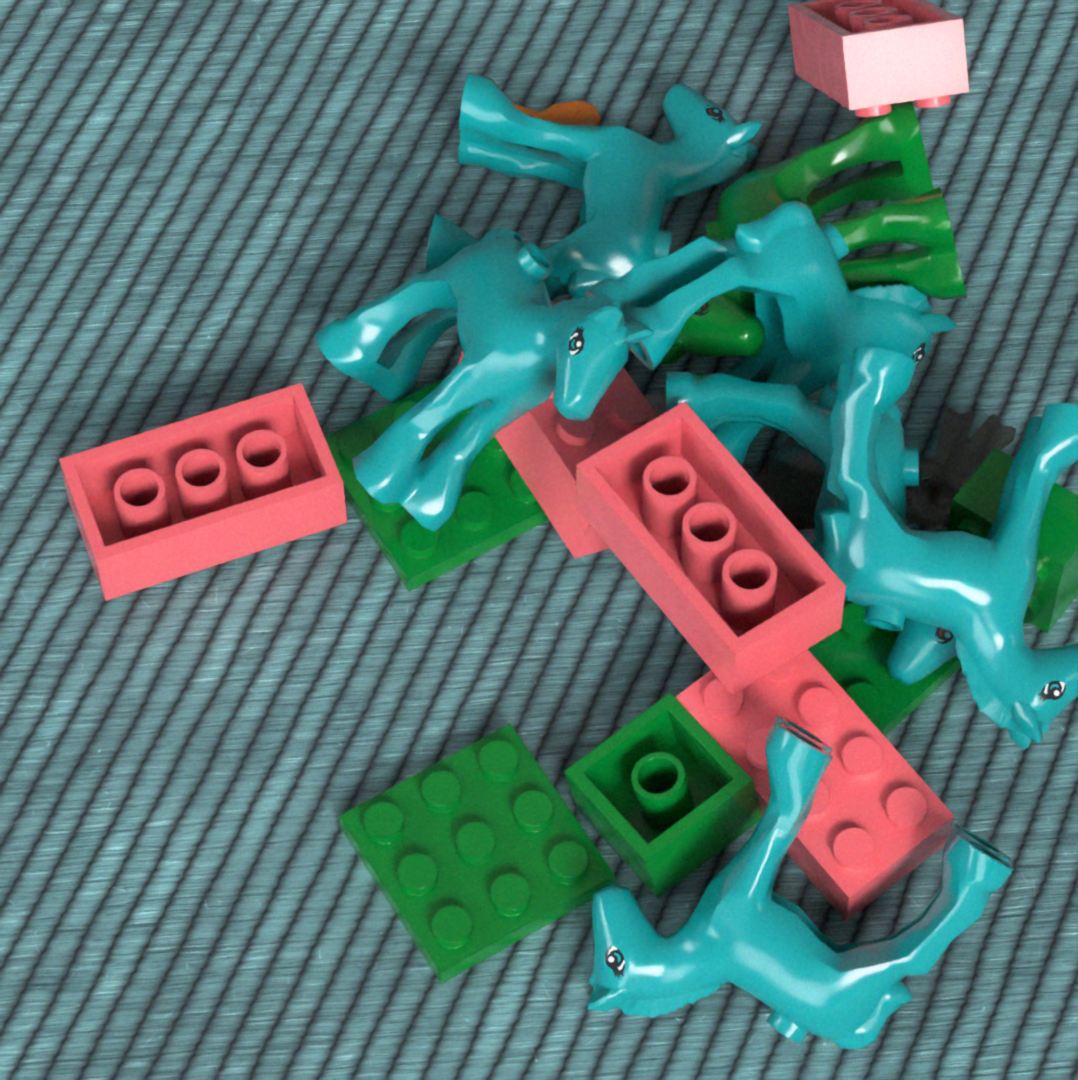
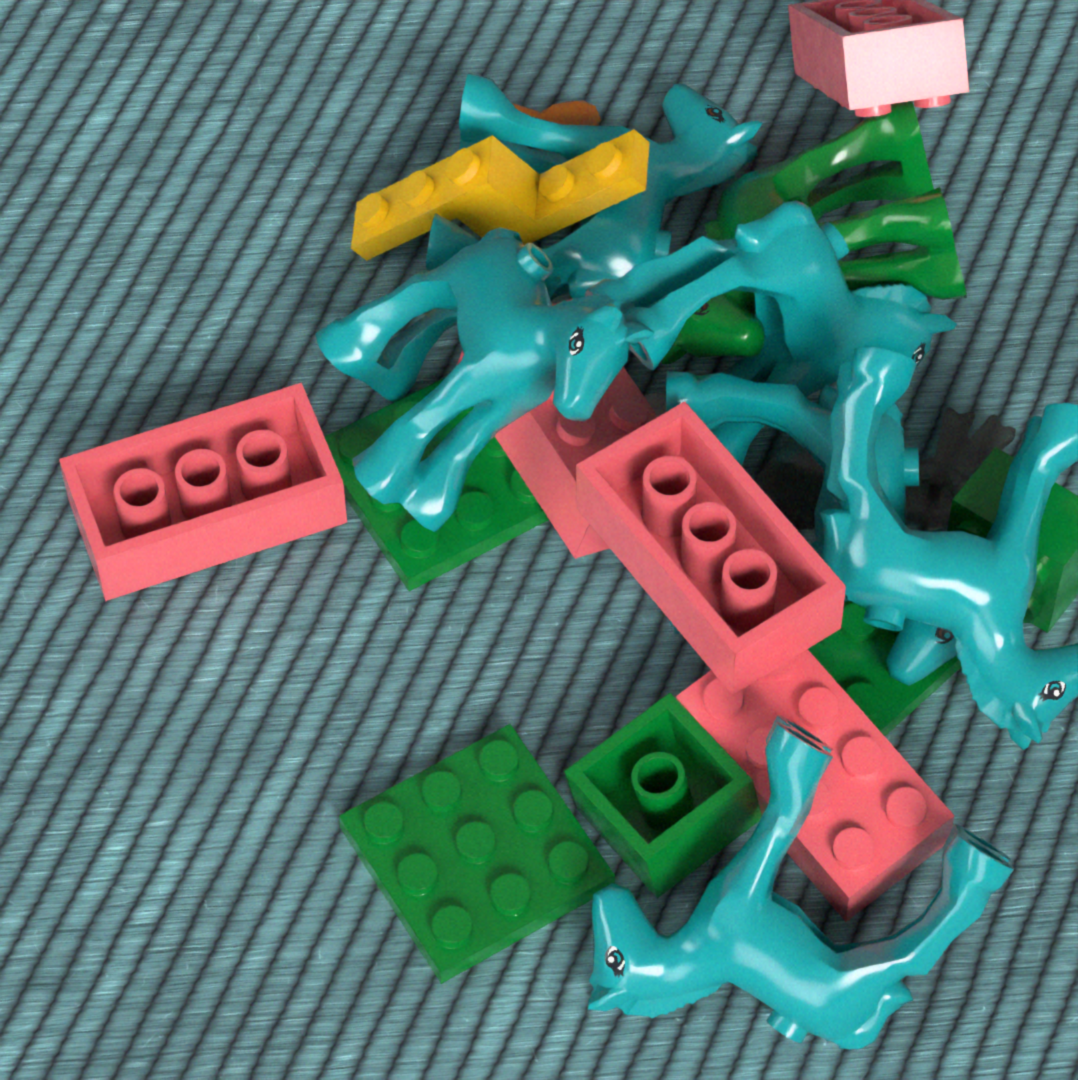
none -> yellow bracket [351,129,650,261]

